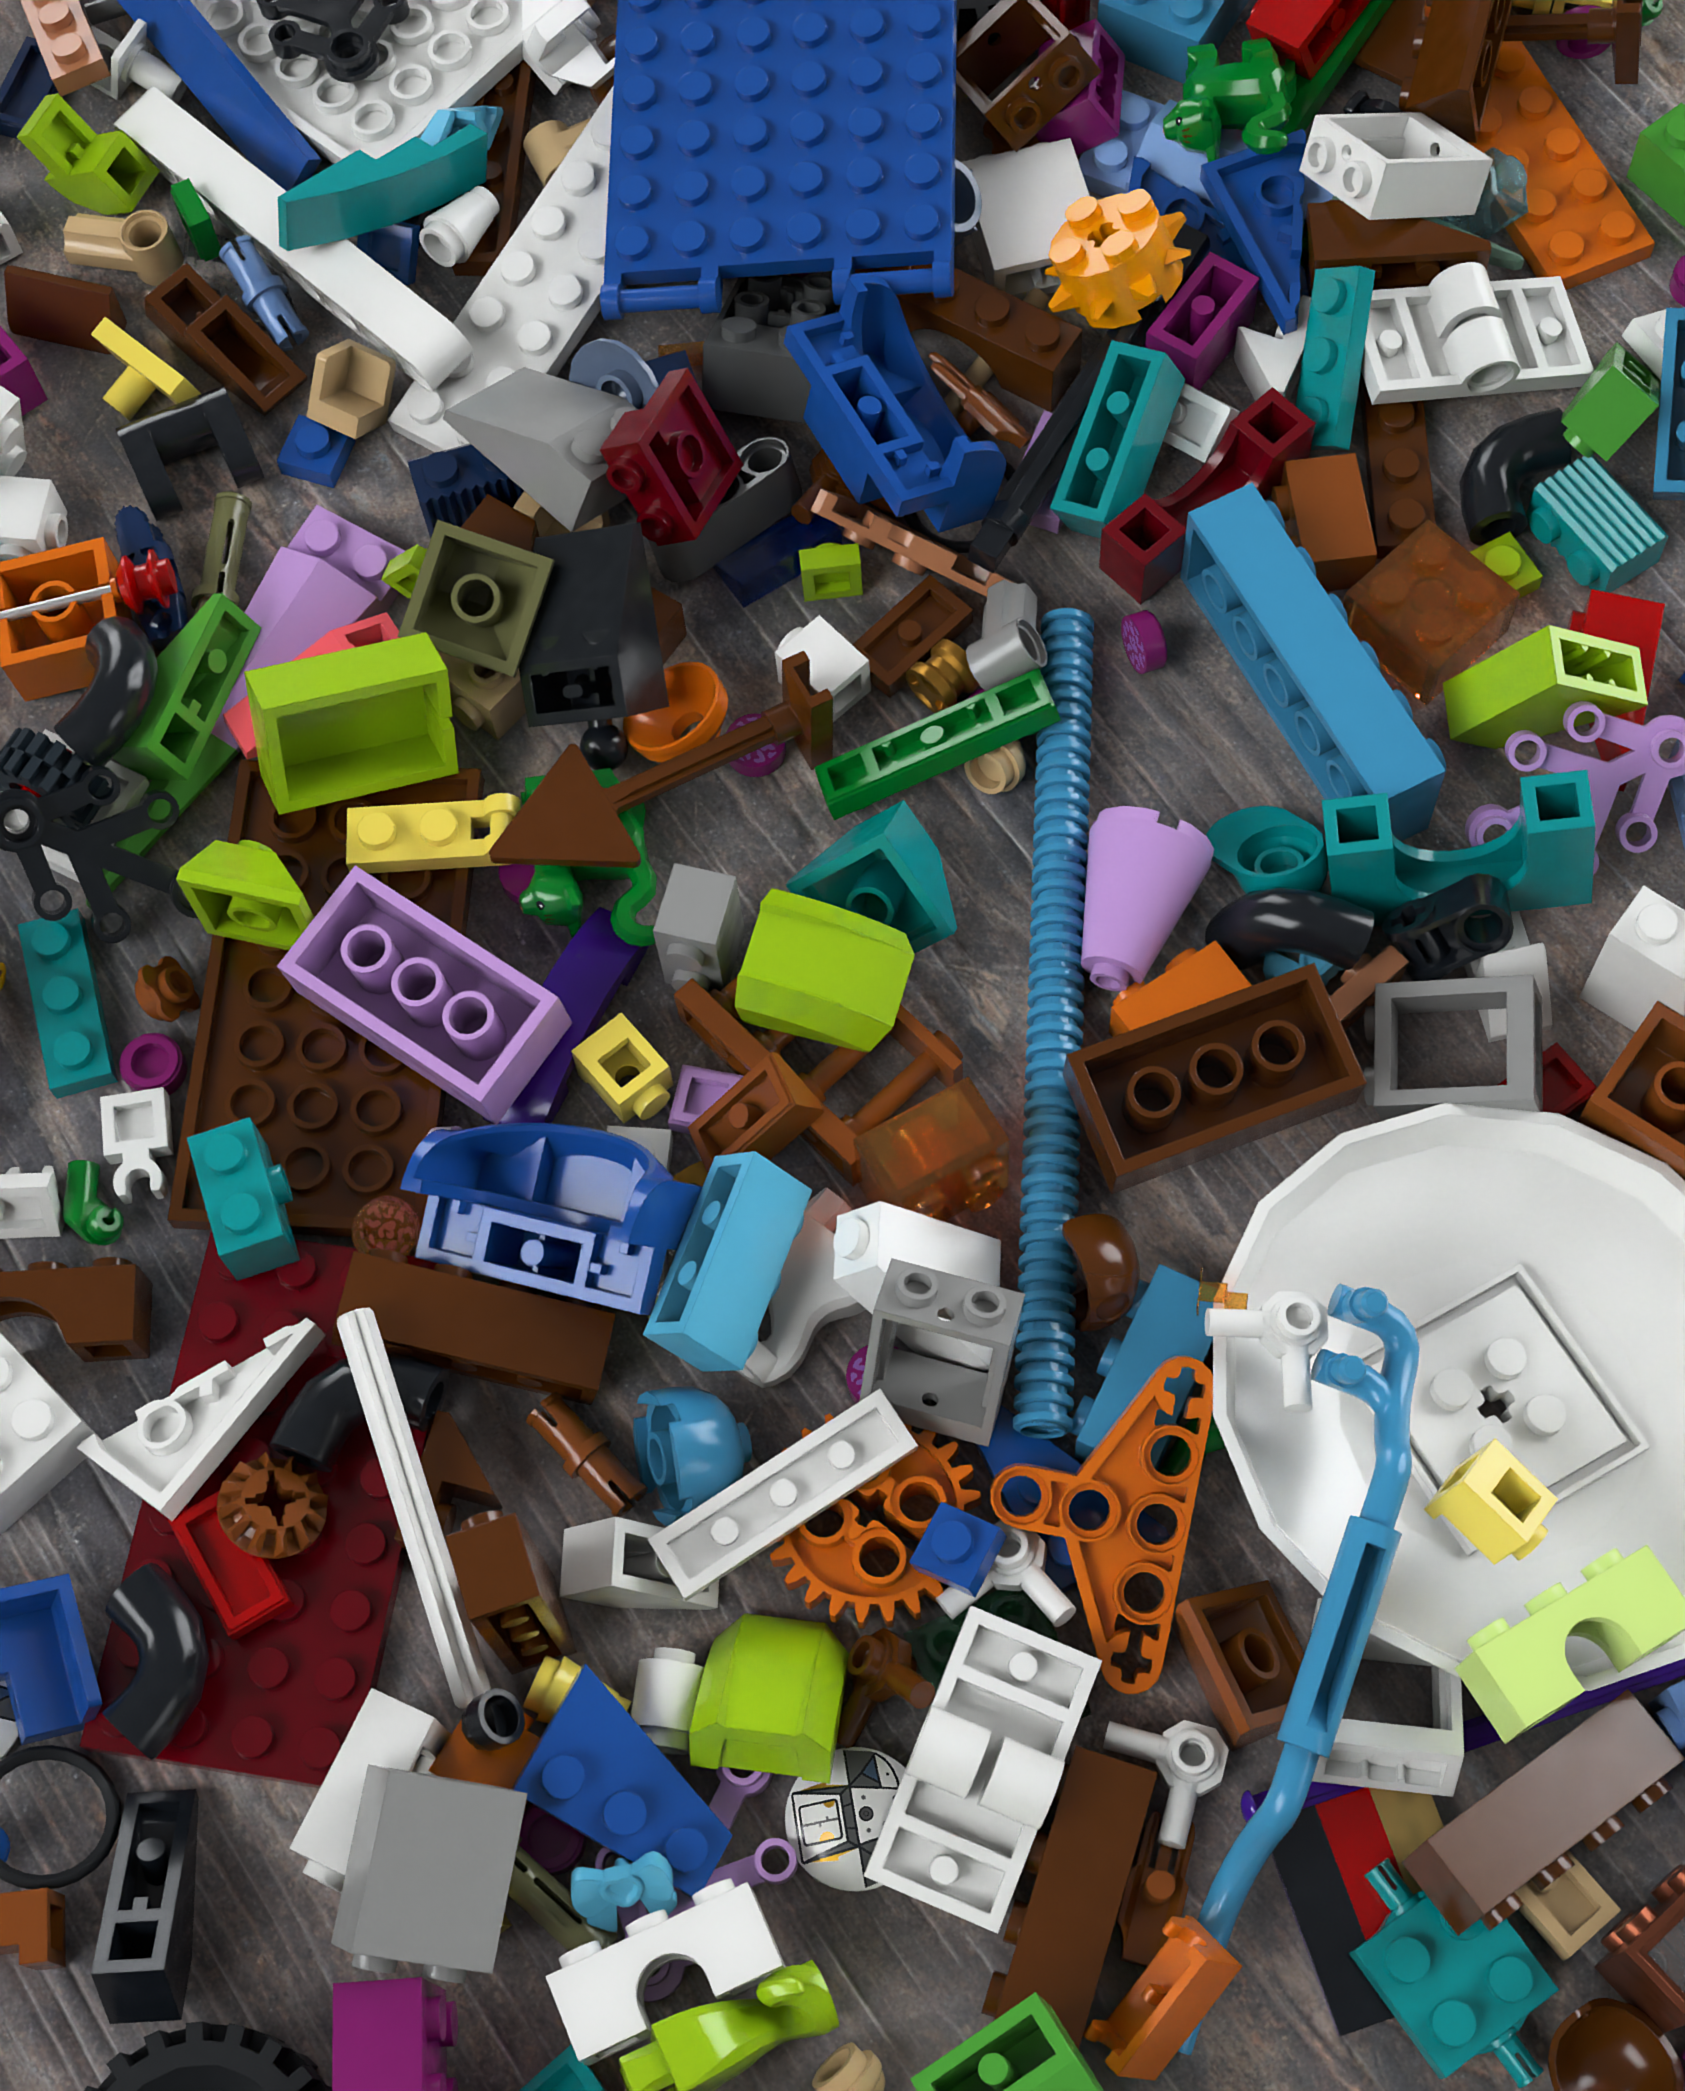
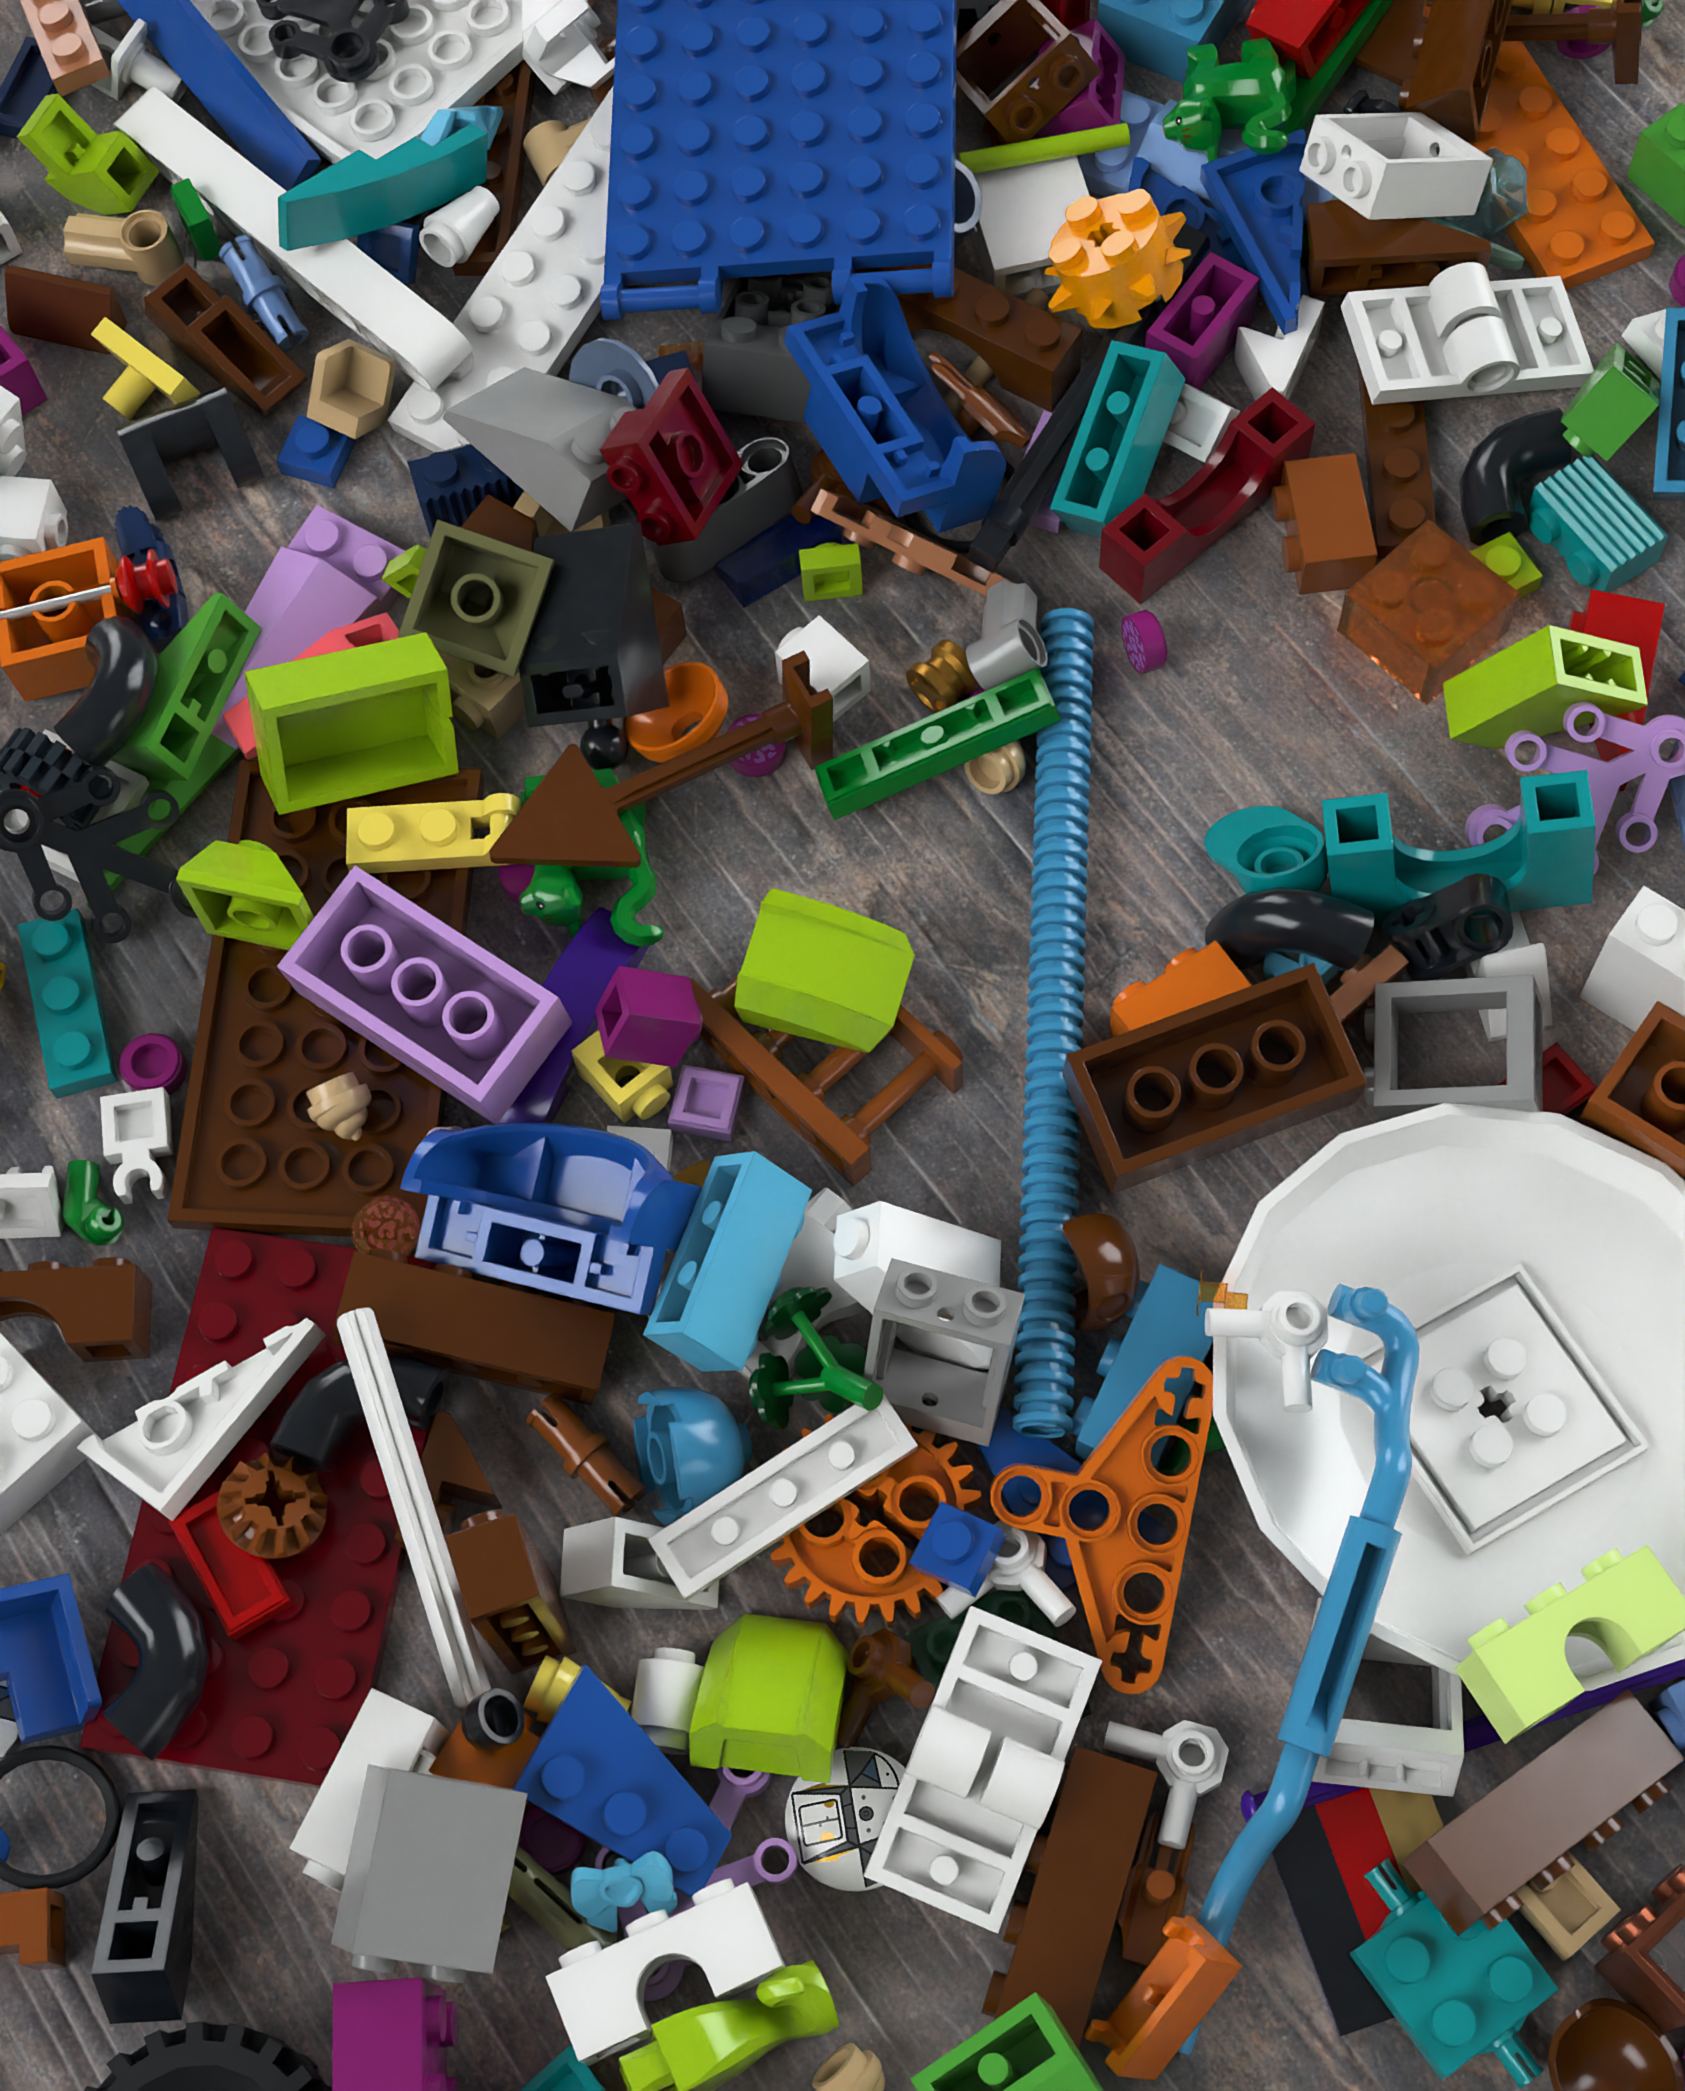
dark orange plate [135,956,200,1022] -> none
teal brick [187,1117,300,1281] -> none
olive pin [191,491,252,615] -> none
light grey brick [653,863,745,993] -> none
dark orange slope [687,1052,824,1173] -> none
teal slope [786,800,957,954] -> none
reddish brown plate [852,574,973,698] -> none
clear orange brick [853,1076,1010,1223] -> none
lavender cone [1081,806,1214,992] -> none
dark orange slope [1171,1580,1304,1752] -> none
dark azure brick [1180,483,1446,841] -> none
teal plate [1296,266,1376,450] -> none
light yellow brick [1424,1438,1558,1565] -> none
none -> tan plate [306,1071,372,1141]
none -> magenta brick [594,966,703,1067]
none -> dark green plant [749,1286,883,1430]
none -> lime bar [958,123,1130,174]

